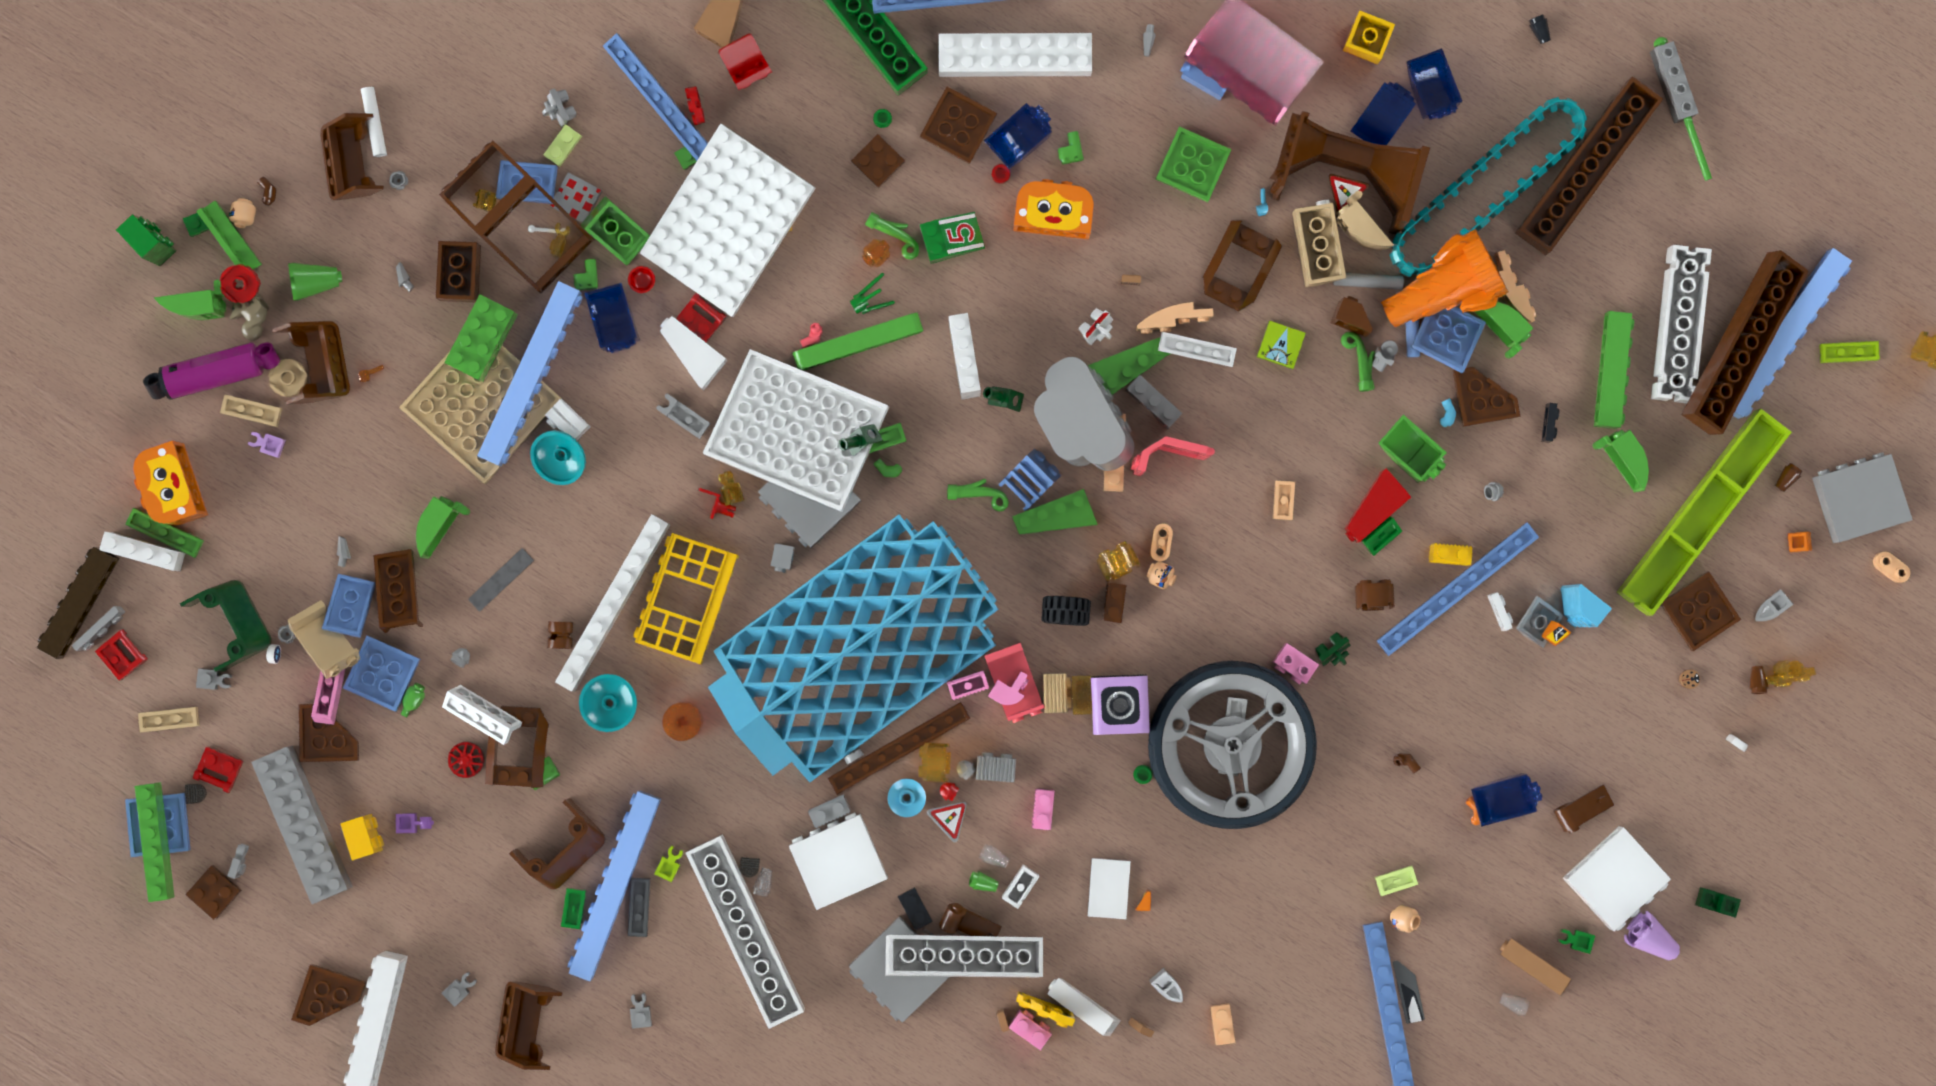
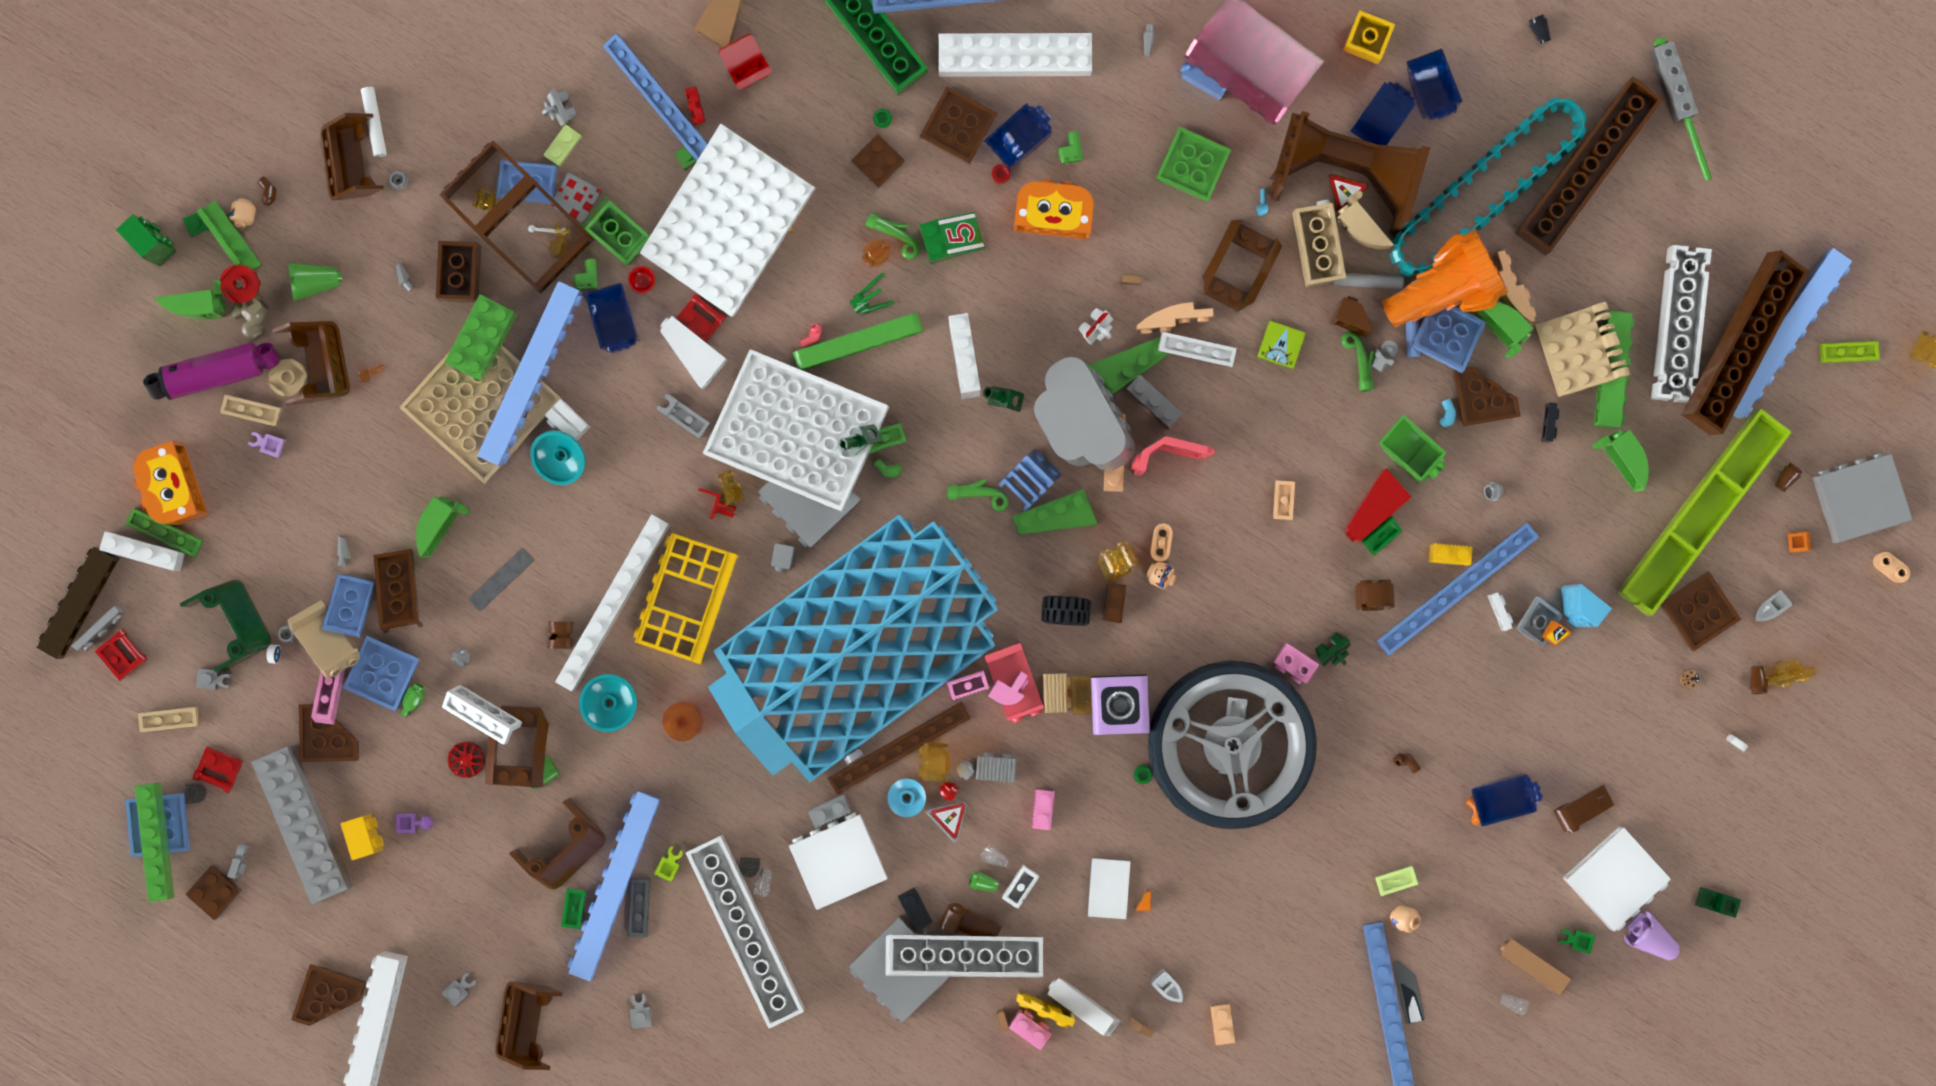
none -> tan hinge [1535,302,1630,398]

